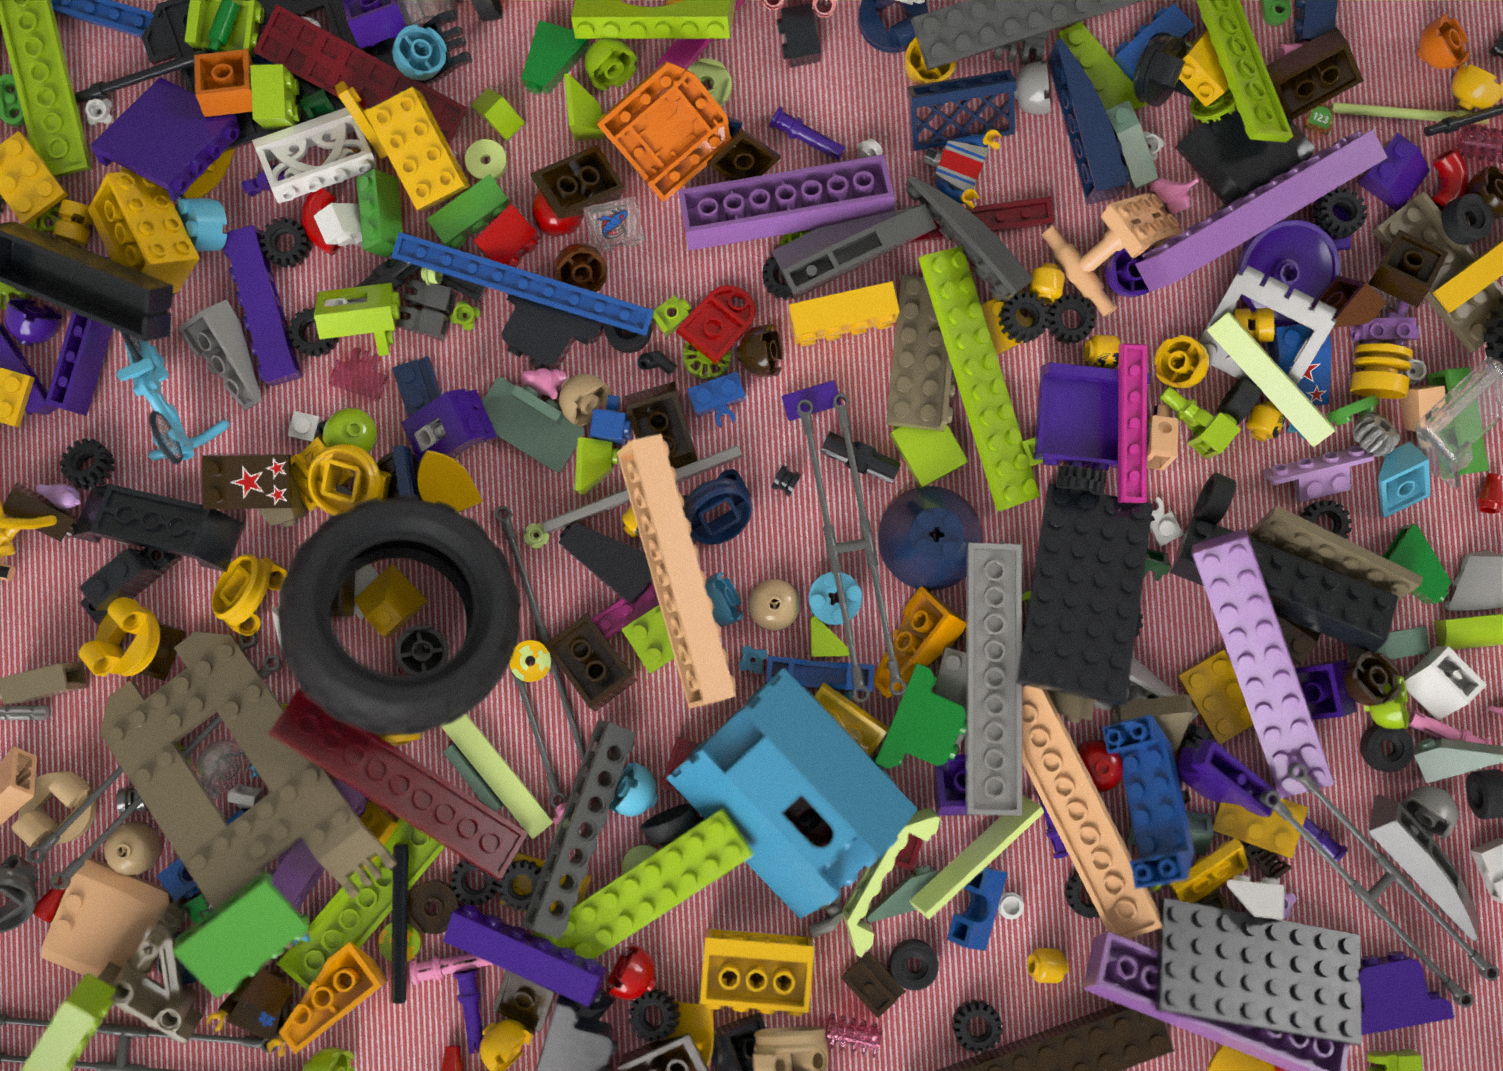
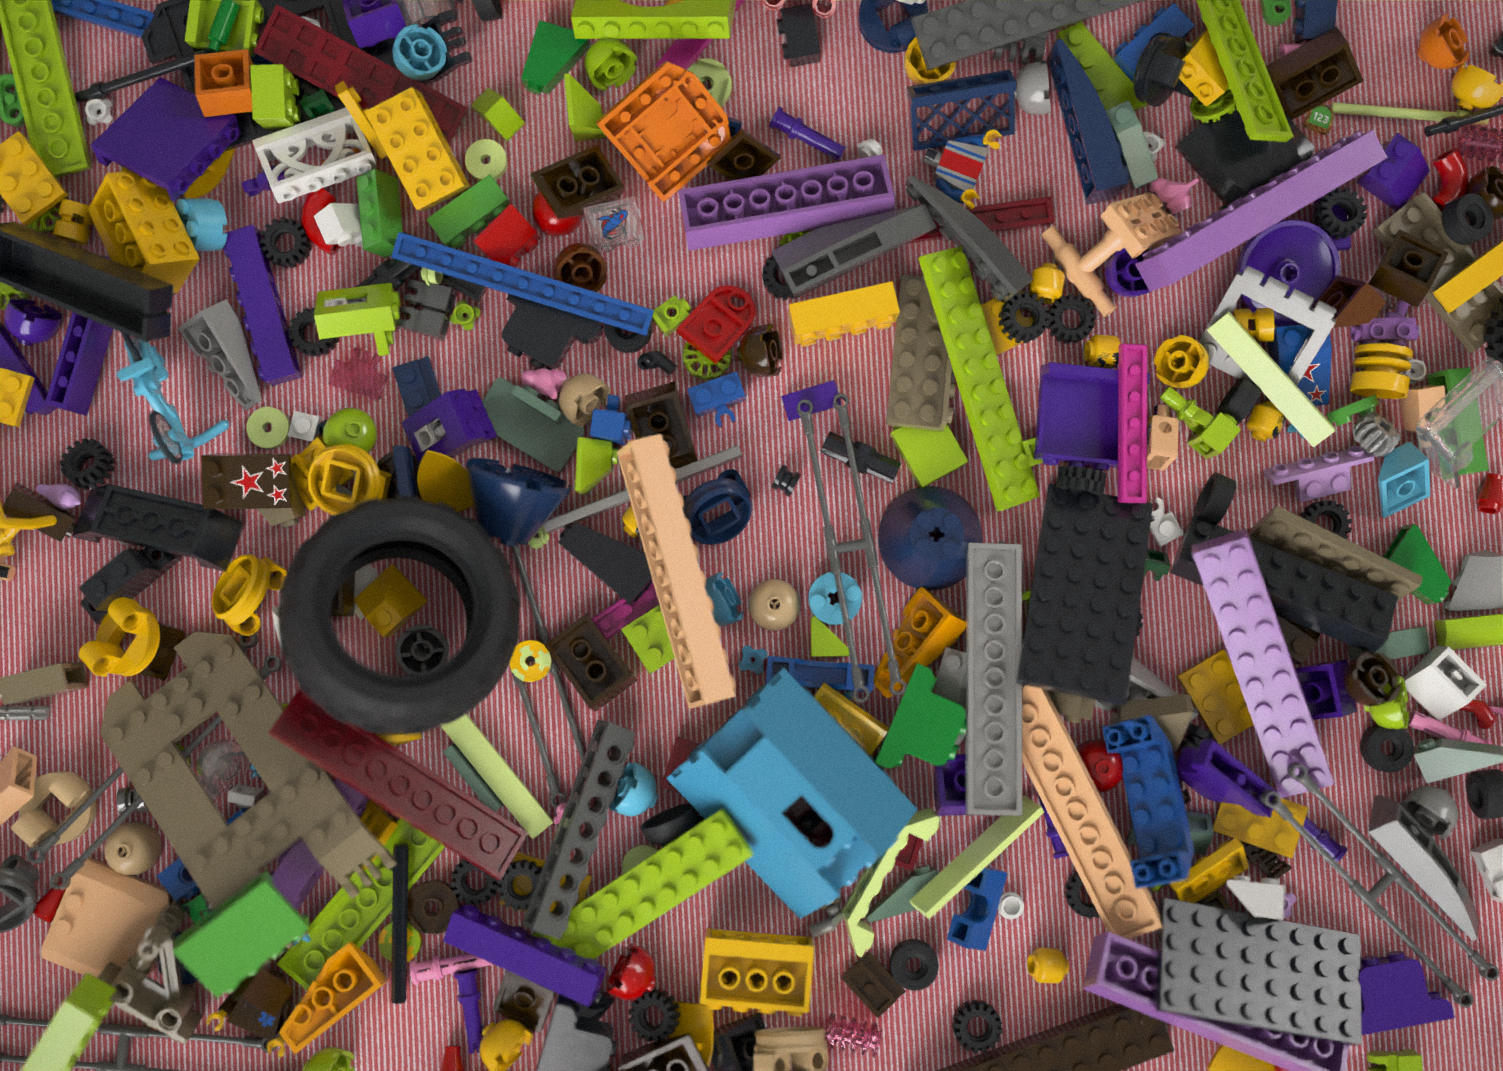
none -> yellowish green piece [246,407,290,449]
none -> dark blue cone [466,458,572,547]
none -> red arm [1458,699,1495,729]

